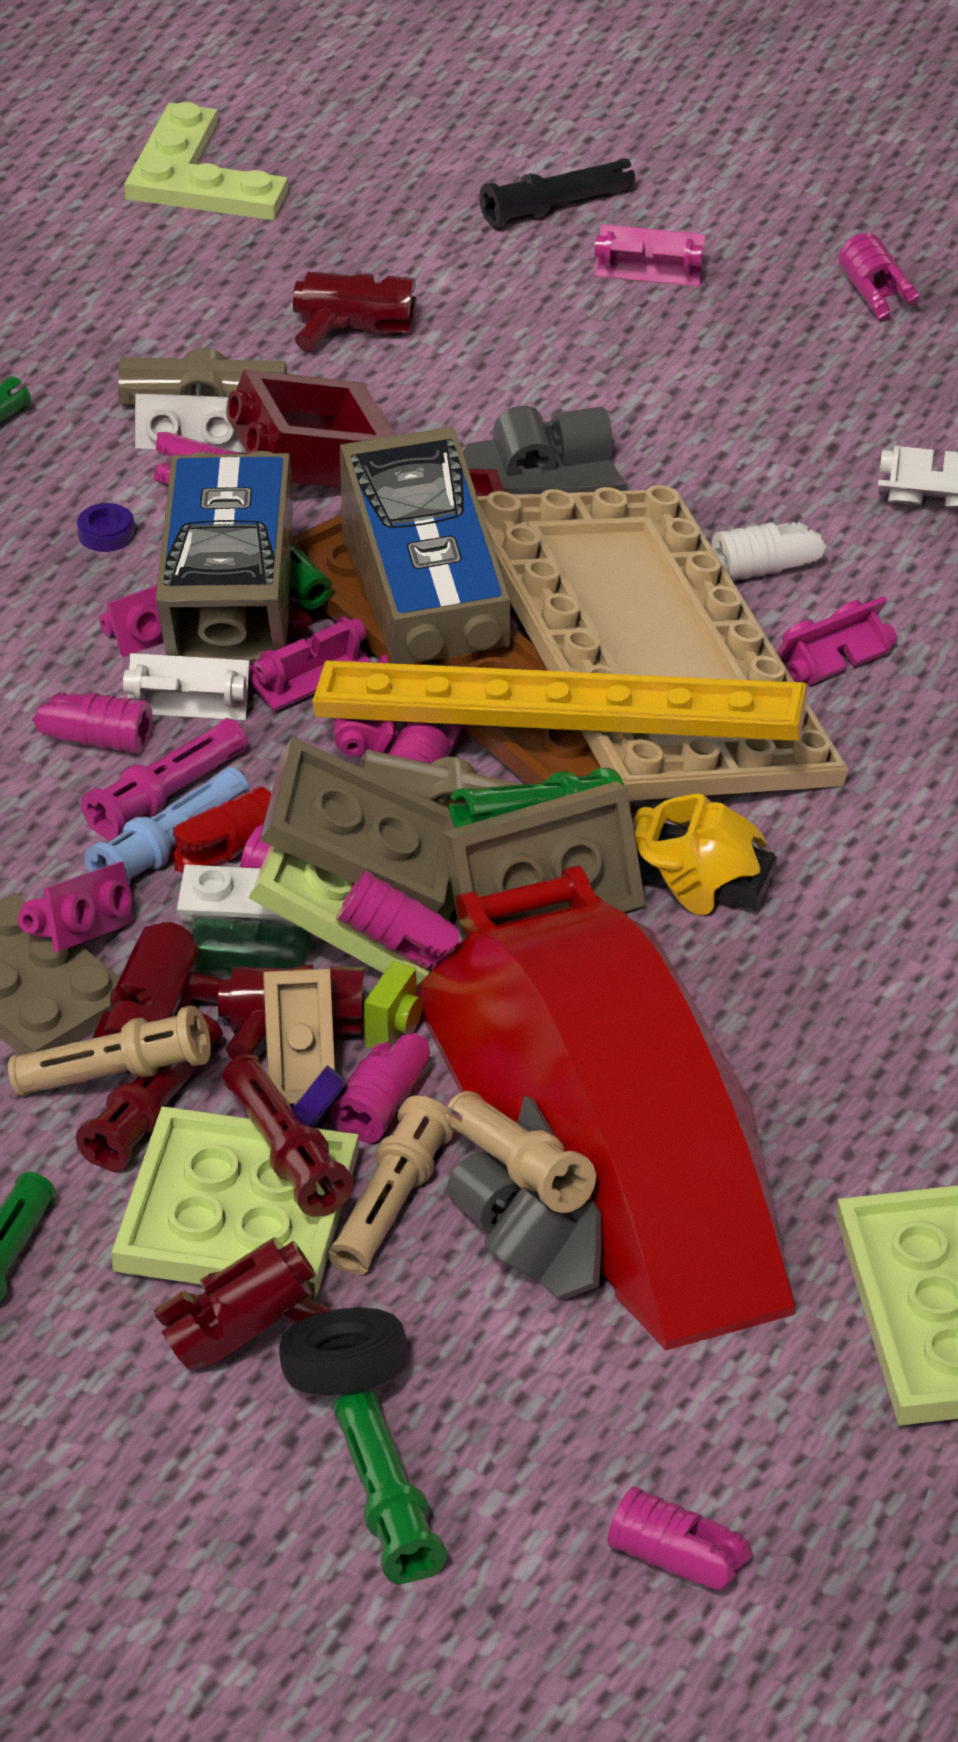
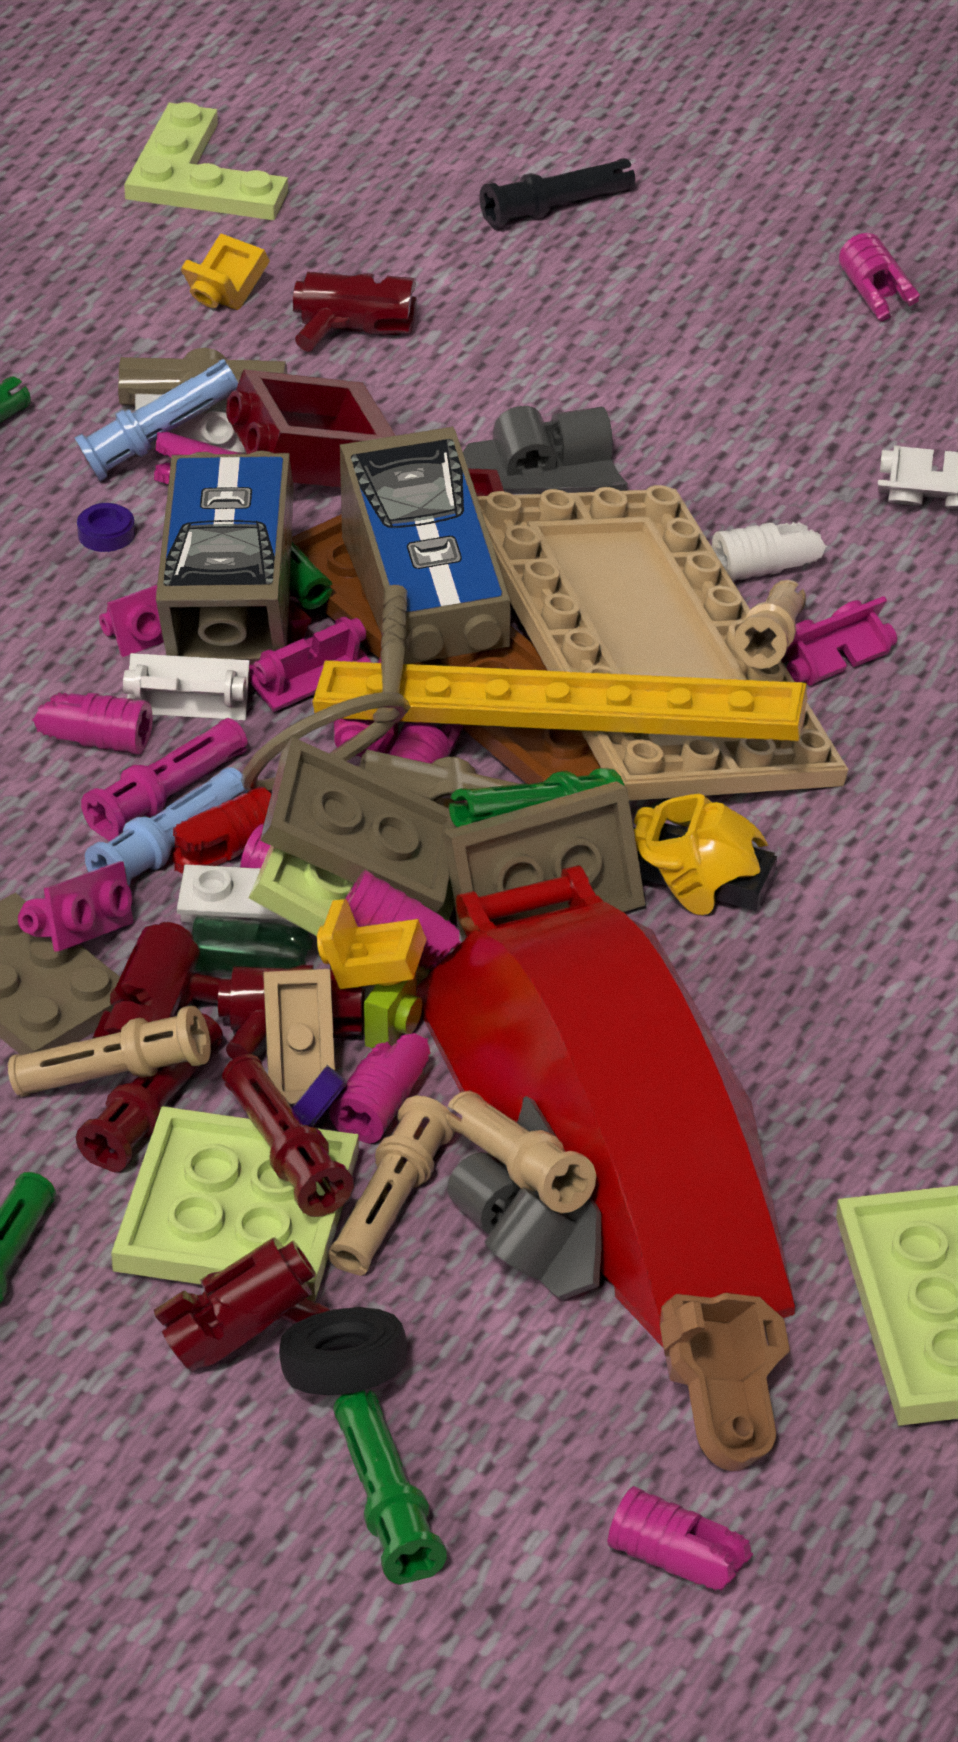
dark pink hinge [595,224,706,287] -> none
none -> light blue pin [74,359,238,481]
none -> yellow bracket [180,233,270,310]
none -> dark tan piece [241,585,410,793]
none -> yellow bracket [317,899,427,989]
none -> medium nougat piece [660,1293,790,1471]
none -> tan pin [733,580,806,669]

